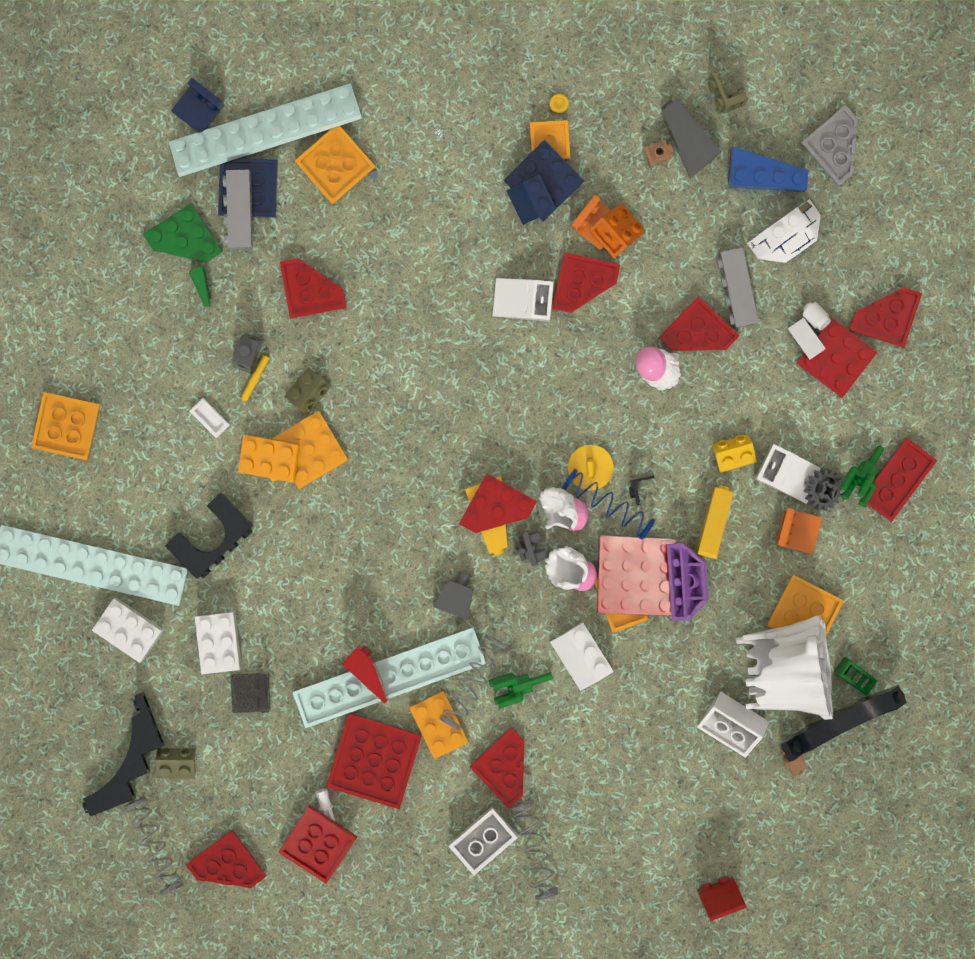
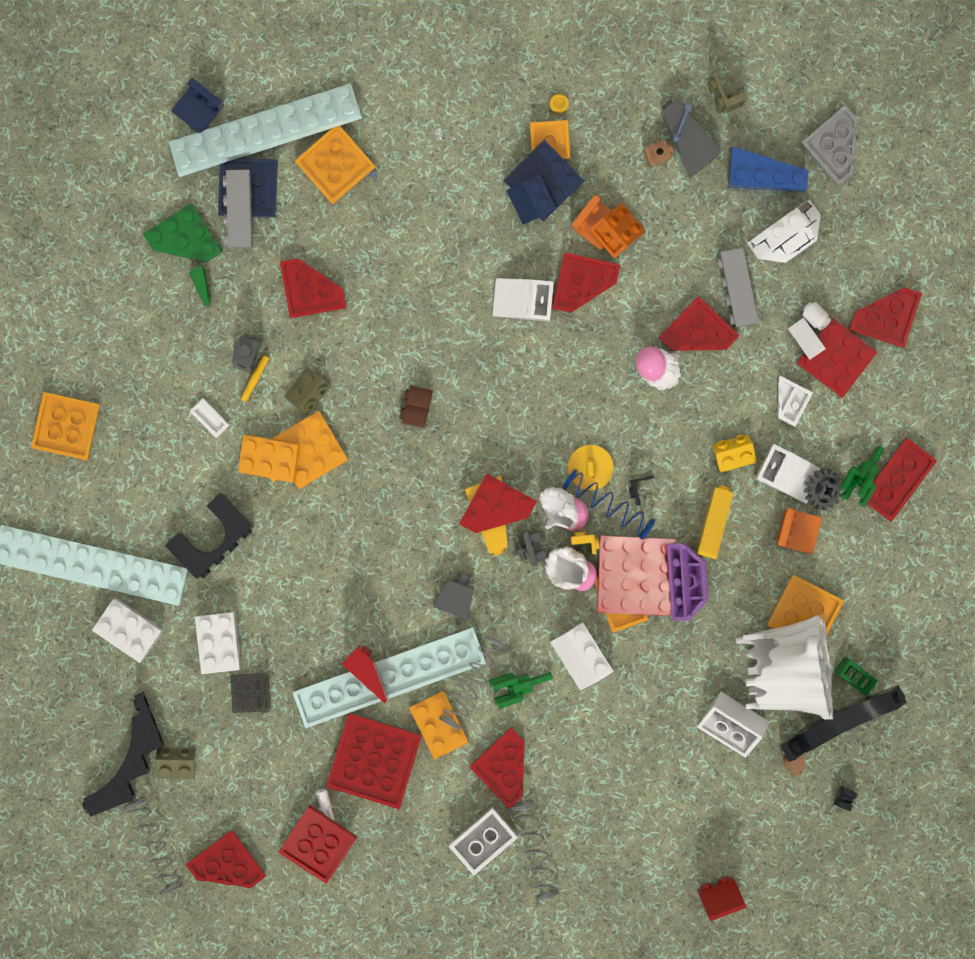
none -> reddish brown brick [399,385,433,429]
none -> yellow bracket [570,531,599,554]
none -> sand blue hinge [673,104,692,142]
none -> white wing [778,376,813,427]
none -> black wheel [833,786,858,811]

